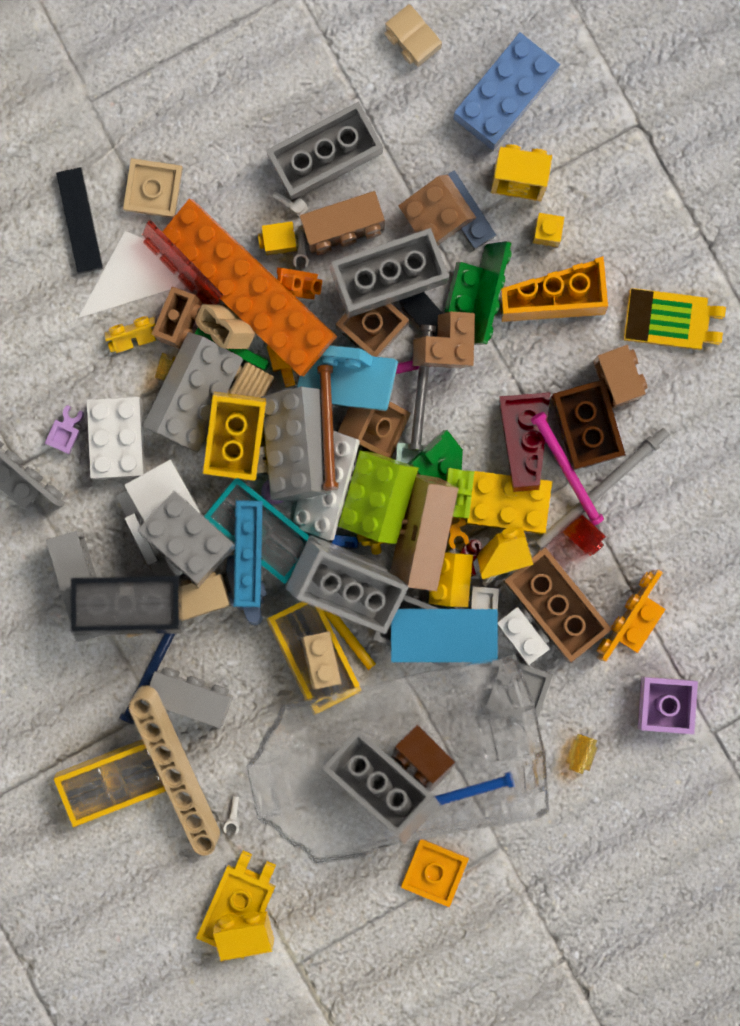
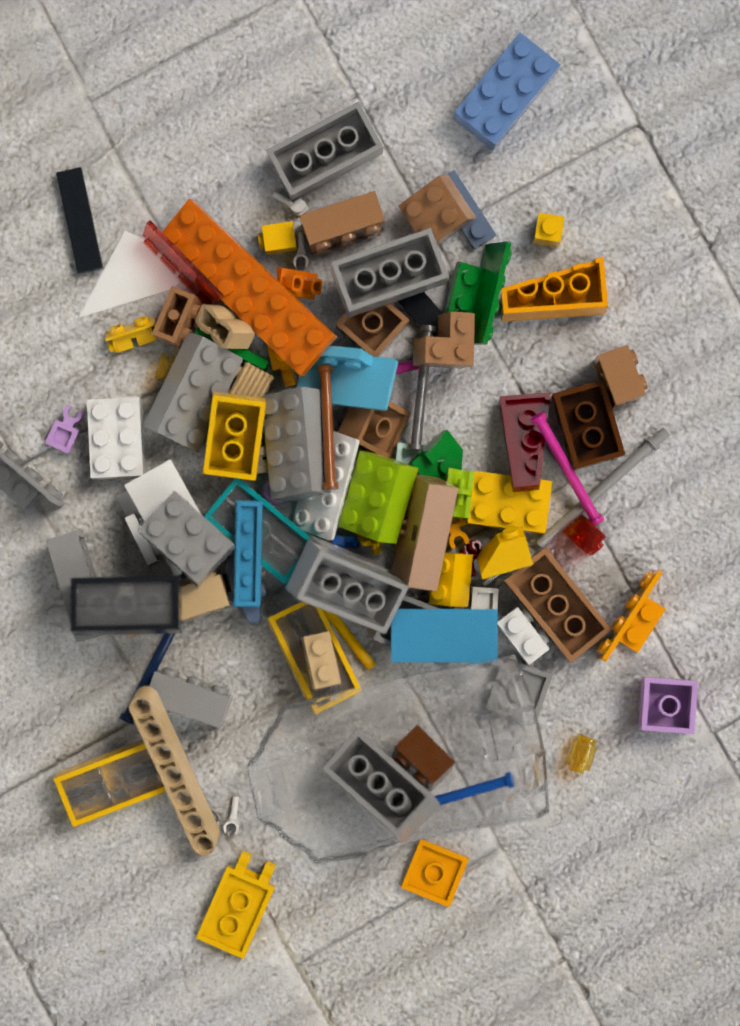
tan plate [123,158,183,218] -> none
yellow brick [213,911,274,961] -> none
tan brick [385,4,442,67] -> none
yellow brick [491,144,553,202] -> none
tile [623,288,726,350] -> none

